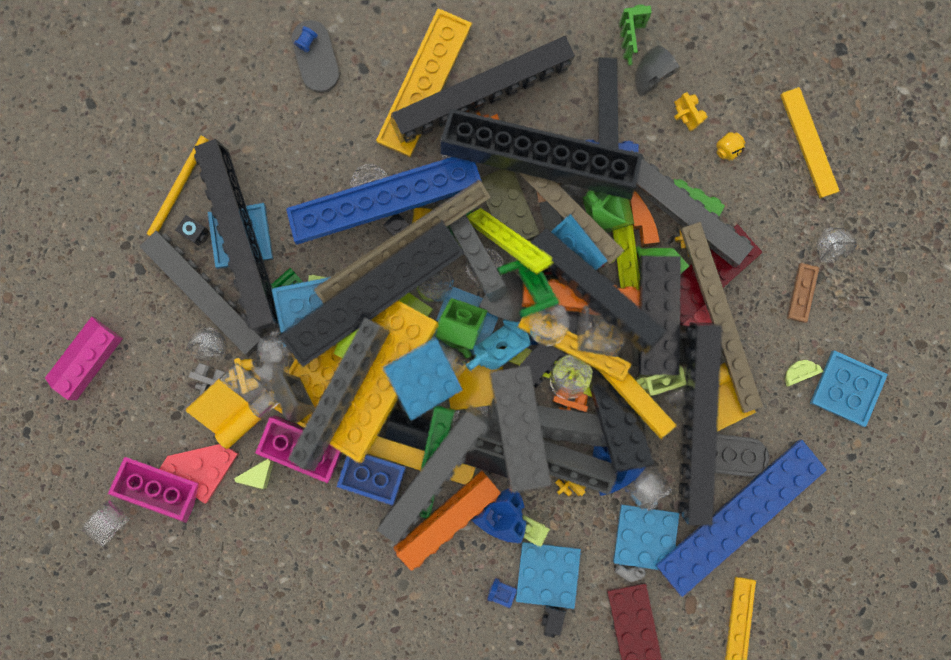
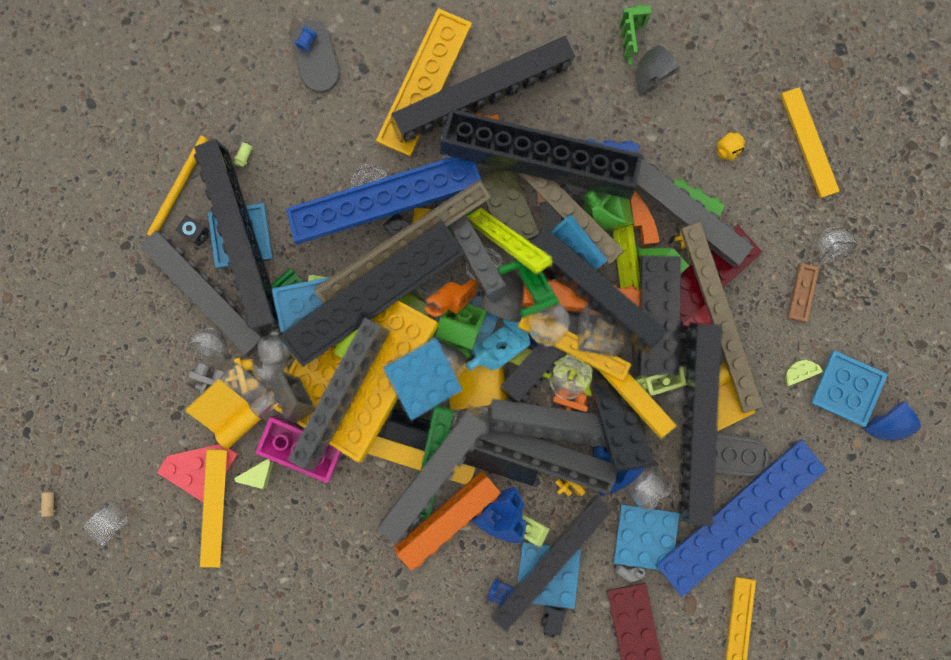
dark pink slope [45,316,123,401] -> none
dark pink slope [108,457,199,523] -> none
blue brick [337,454,407,505] -> none
dark grey plate [490,366,551,493] -> none
black tile [598,58,619,149] -> none
yellow hips [674,92,707,131] -> none
none -> tan pin [39,492,56,517]
none -> yellow tile [200,449,227,567]
none -> yellowish green pin [233,143,253,168]
none -> orange plate [425,278,478,317]
none -> black brick [491,495,612,632]
none -> blue brick [862,401,921,441]

